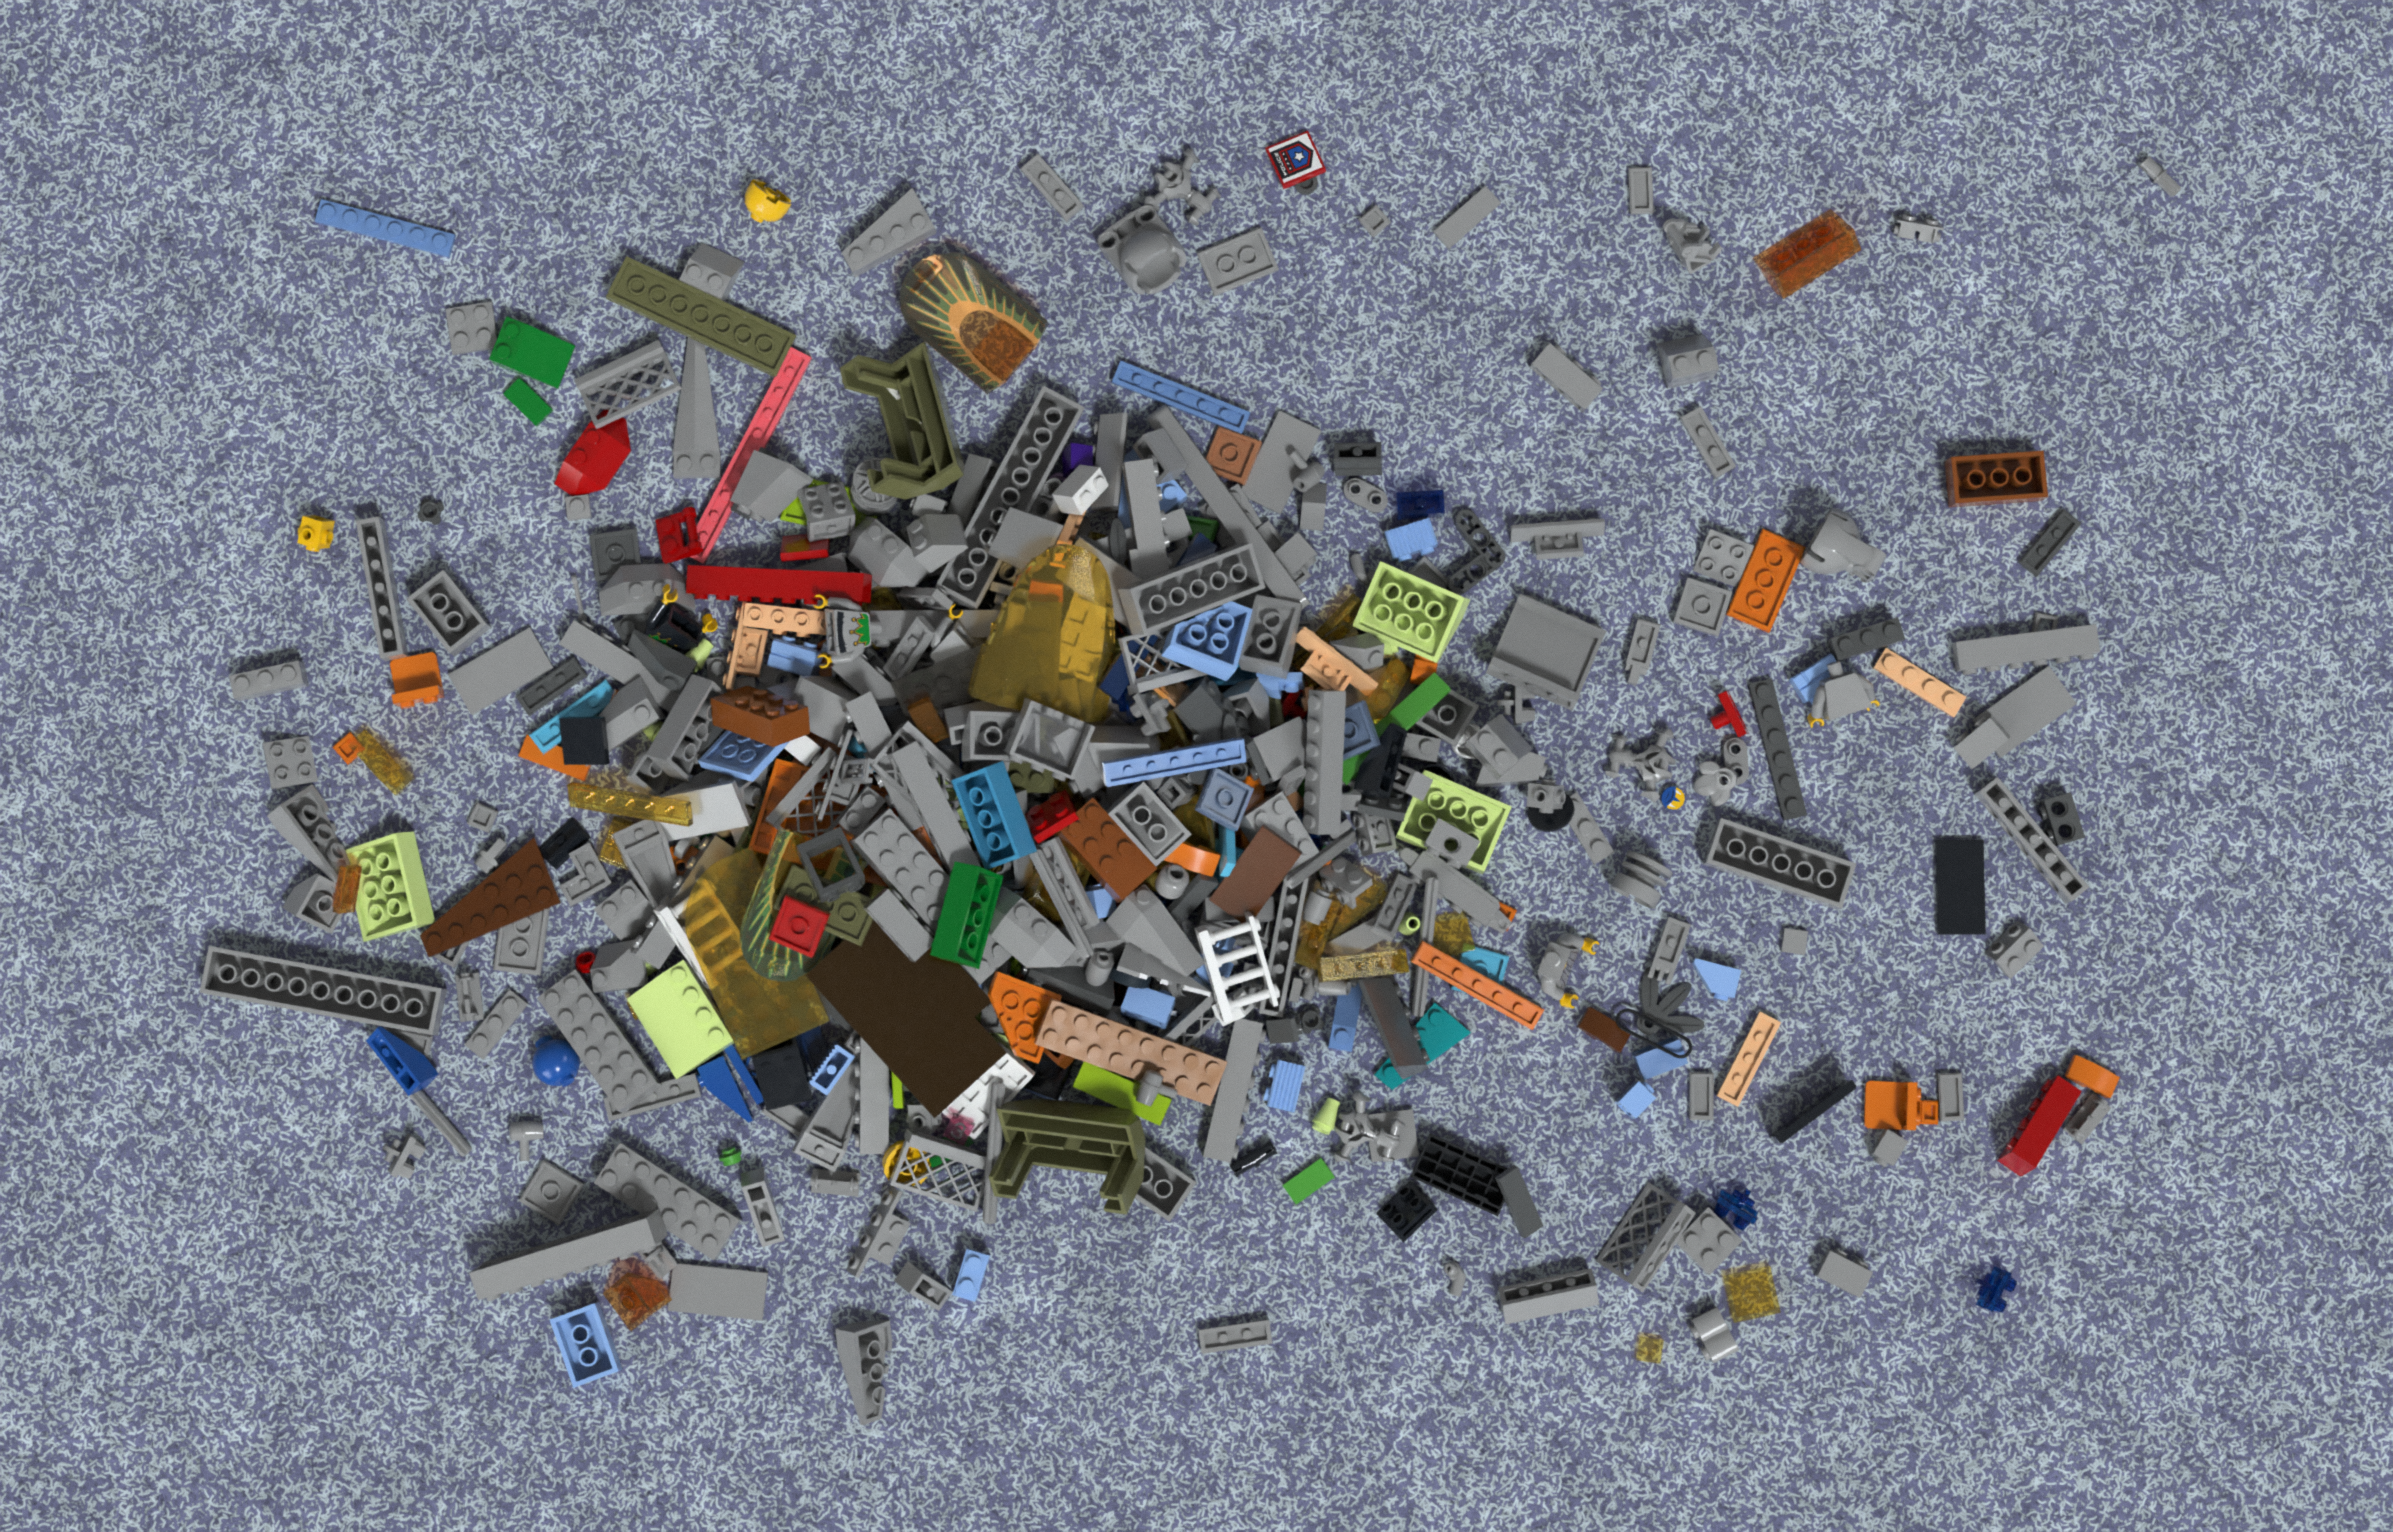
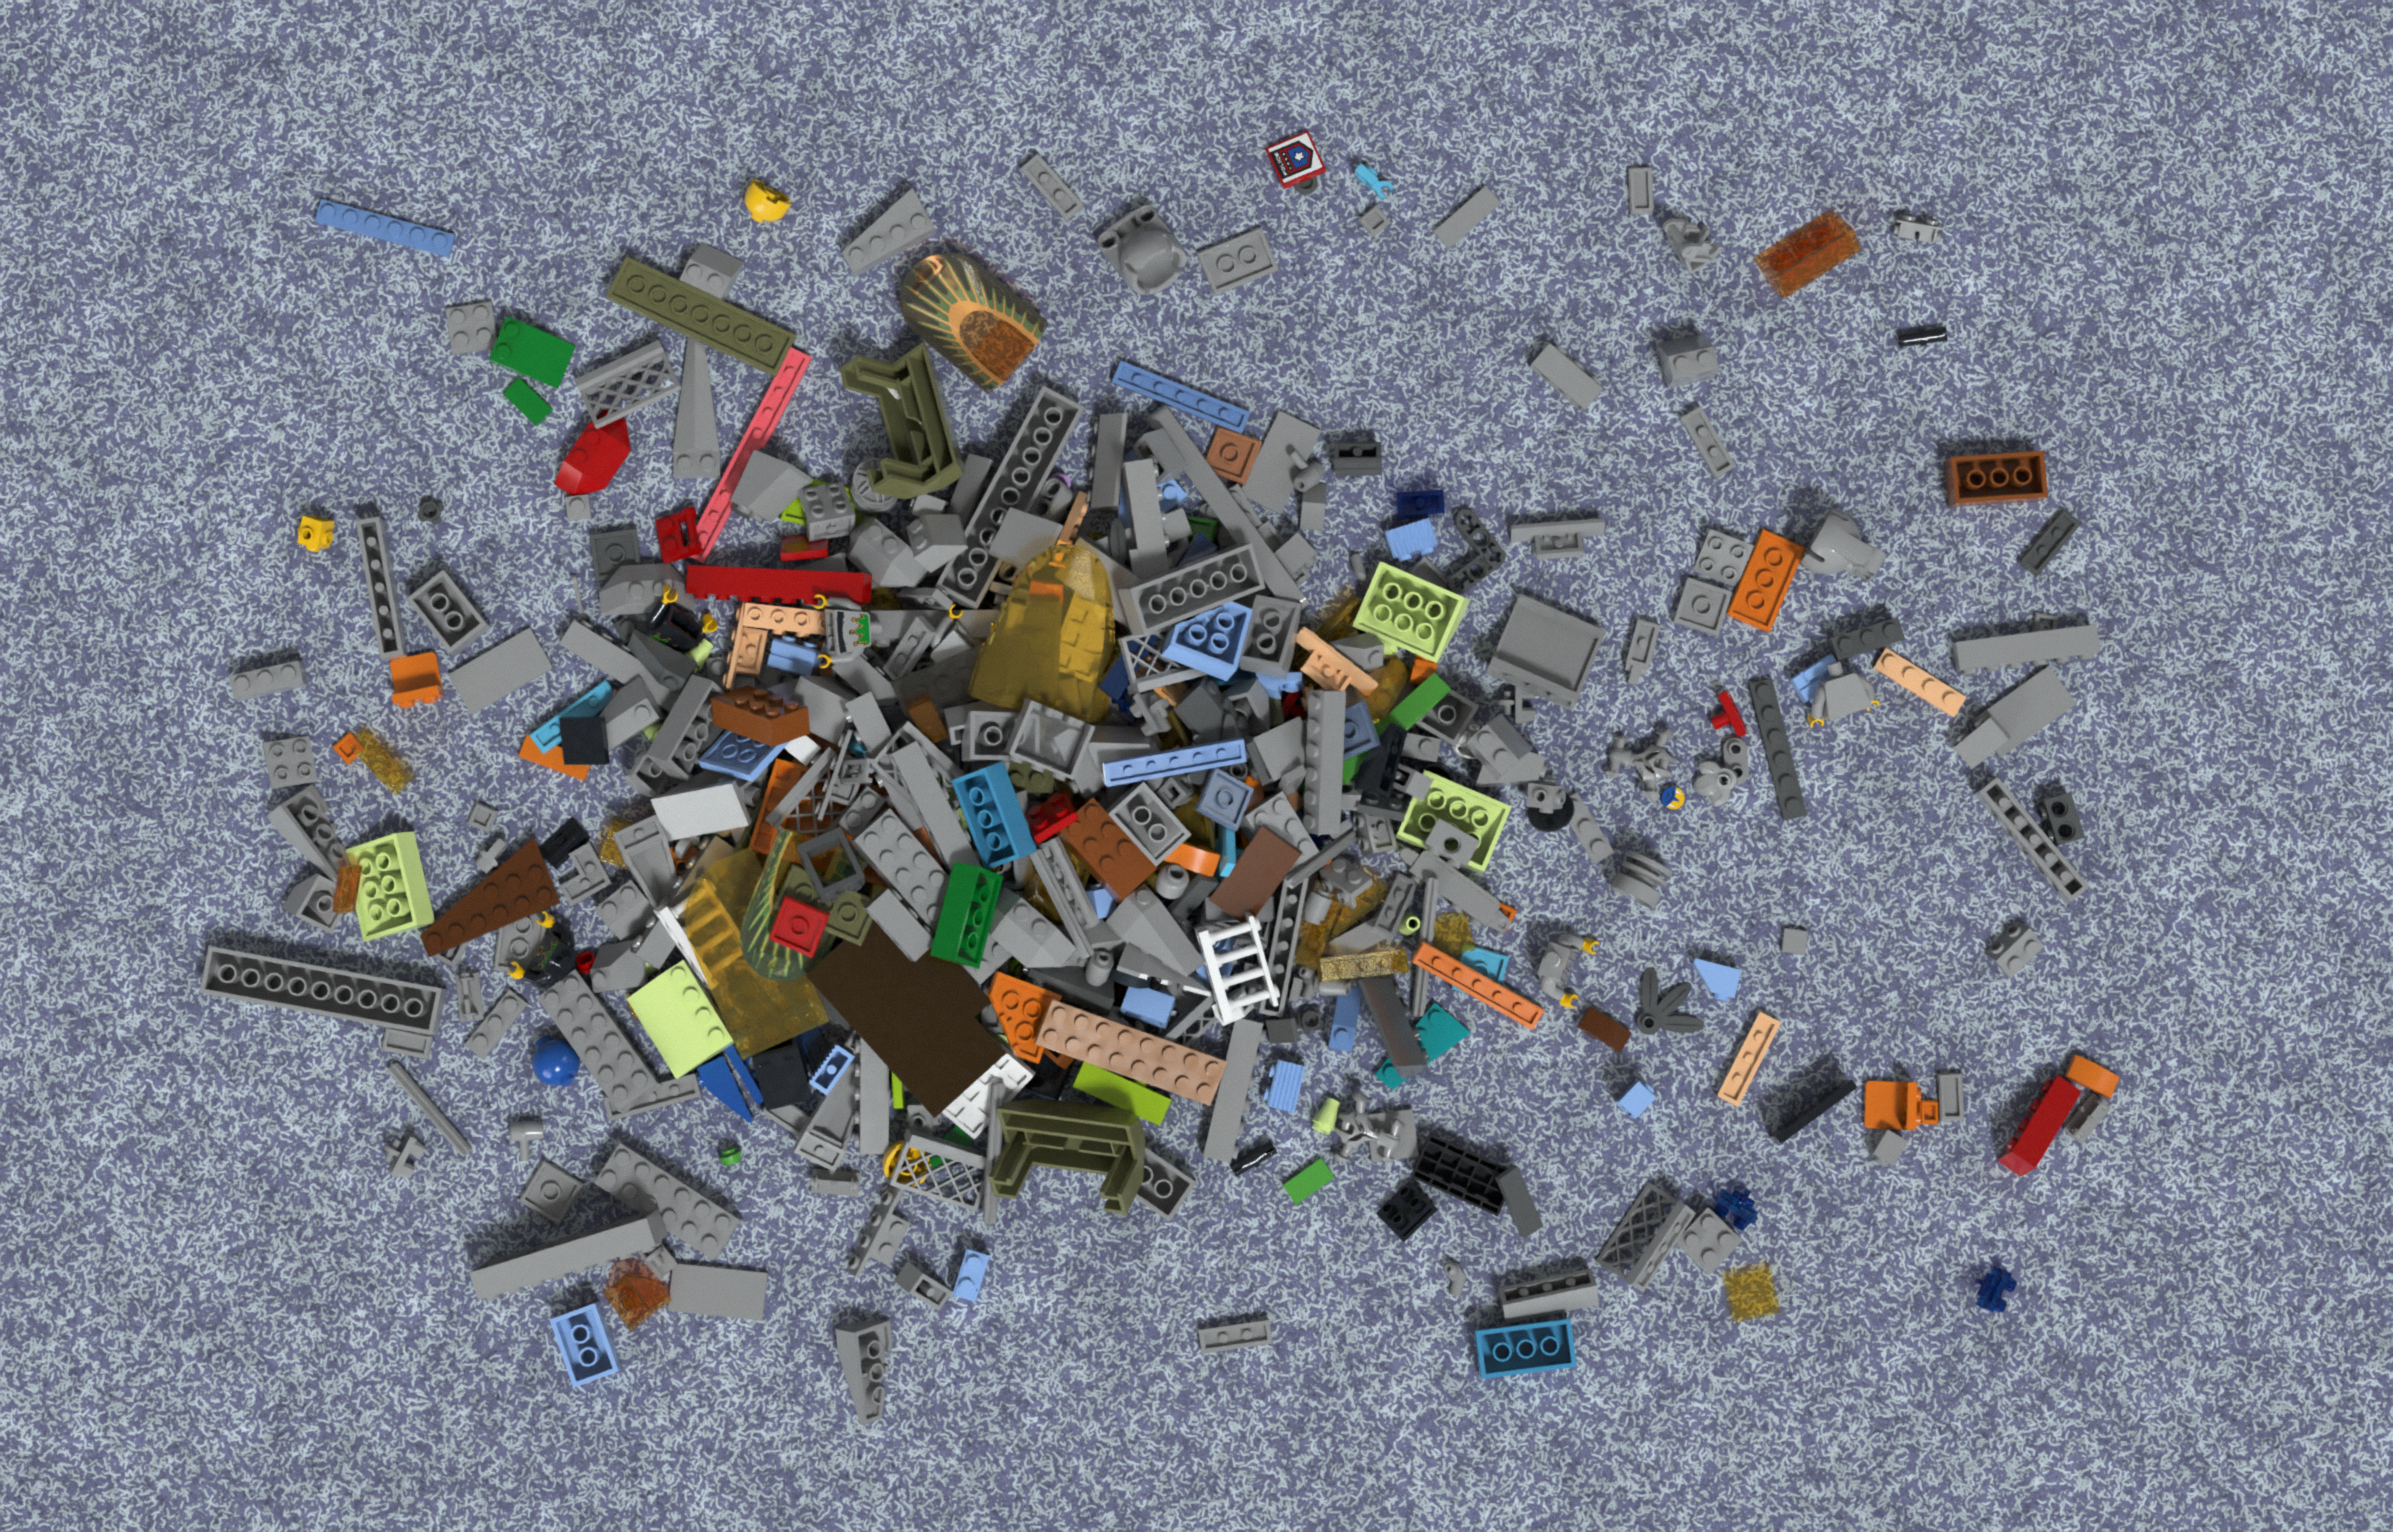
blue slope [366,1026,439,1096] -> none
dark grey tile [516,657,588,716] -> none
clear yellow tile [567,782,693,827] -> none
light grey slope [741,1167,785,1247] -> none
clear pink tile [943,1113,975,1146] -> none
white brick [1052,465,1109,515] -> none
dark purple brick [1062,443,1093,478] -> none
light grey piece [1136,1070,1177,1106] -> none
light grey piece [1144,149,1221,226] -> none
light grey plate [1343,478,1388,513] -> none
black piece [1616,1008,1692,1059] -> none
medium blue hinge [1631,1036,1688,1080] -> none
clear yellow tile [1636,1336,1664,1364] -> none
light grey hinge [1647,917,1691,985] -> none
light grey tile [1689,1072,1714,1120] -> none
light grey brick [1689,1307,1739,1363] -> none
light grey brick [1703,818,1857,910] -> none
light grey brick [1815,1248,1873,1298] -> none
black tile [1935,840,1986,935] -> none
light grey axle [2139,156,2181,197] -> none
none -> black torso [506,911,579,987]
none -> medium azure plate [1354,163,1394,200]
none -> dark azure brick [1474,1318,1577,1379]
none -> black pin [1898,326,1948,348]

